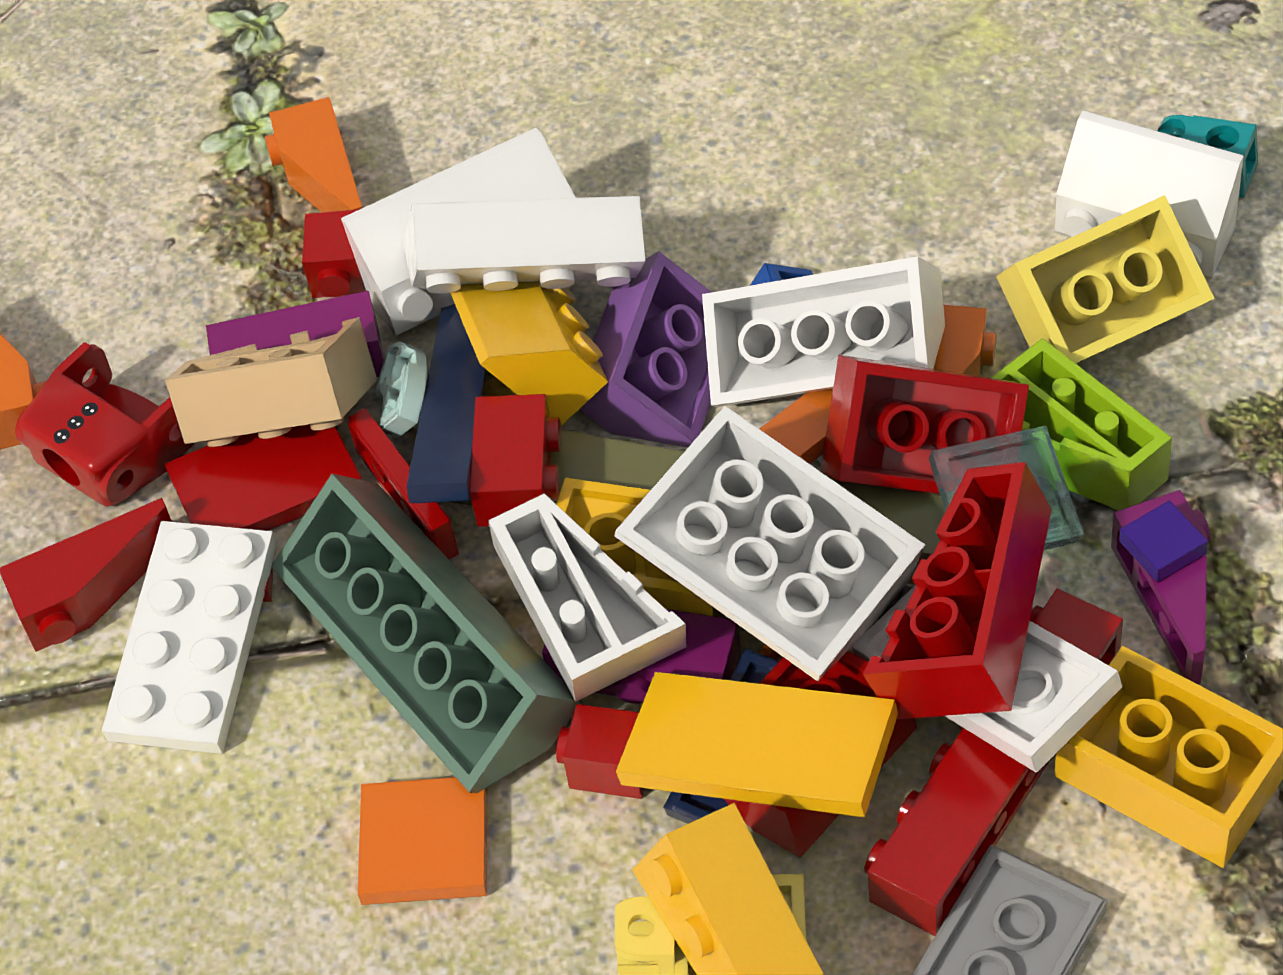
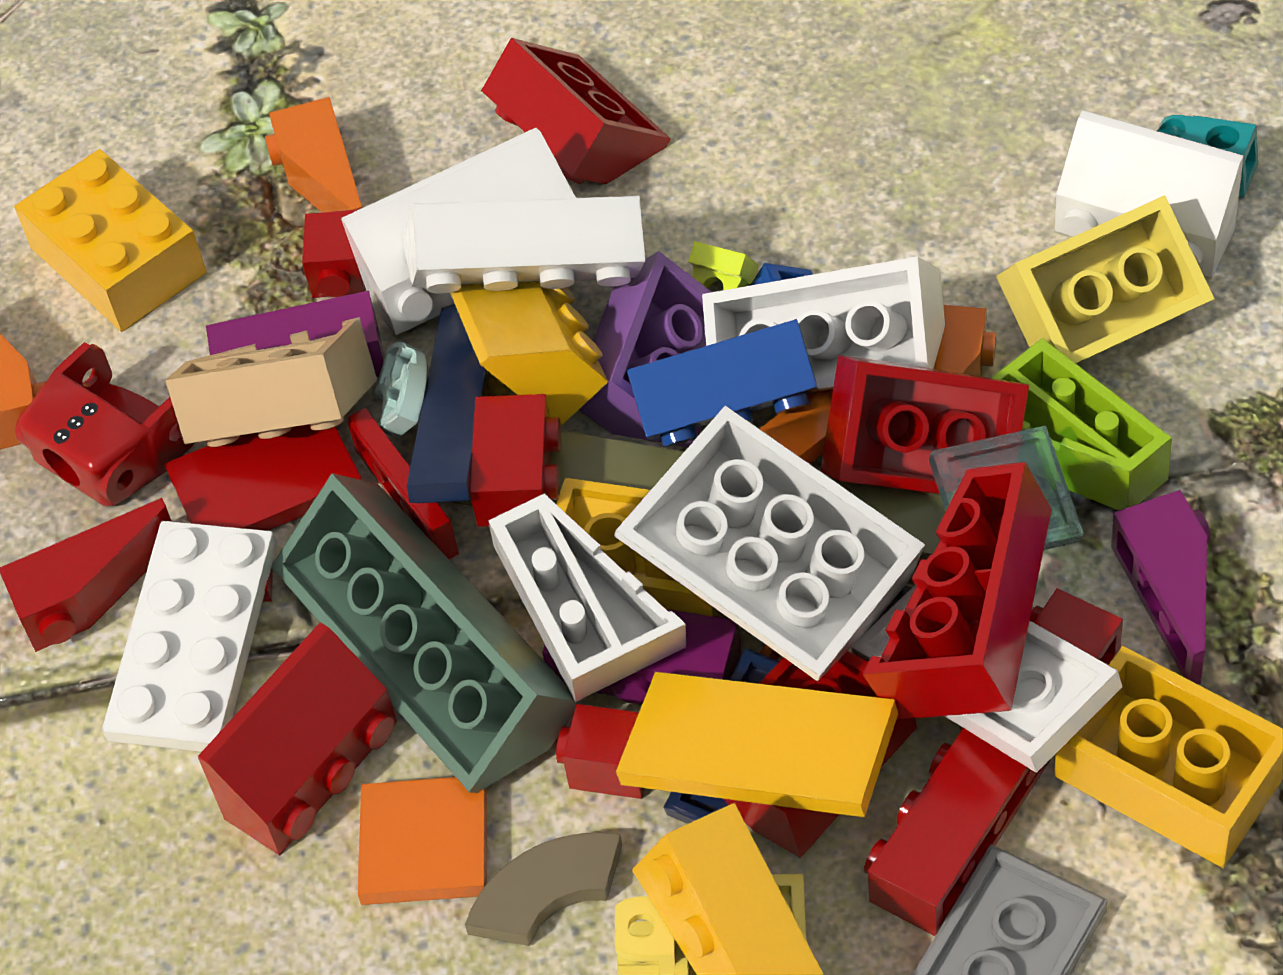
dark purple tile [1119,500,1208,582] -> none
none -> yellow brick [14,148,207,332]
none -> red slope [197,622,397,856]
none -> dark tan tile [465,833,623,946]
none -> red slope [481,38,671,184]
none -> blue brick [627,319,819,447]
none -> neon yellow tile [688,241,759,290]

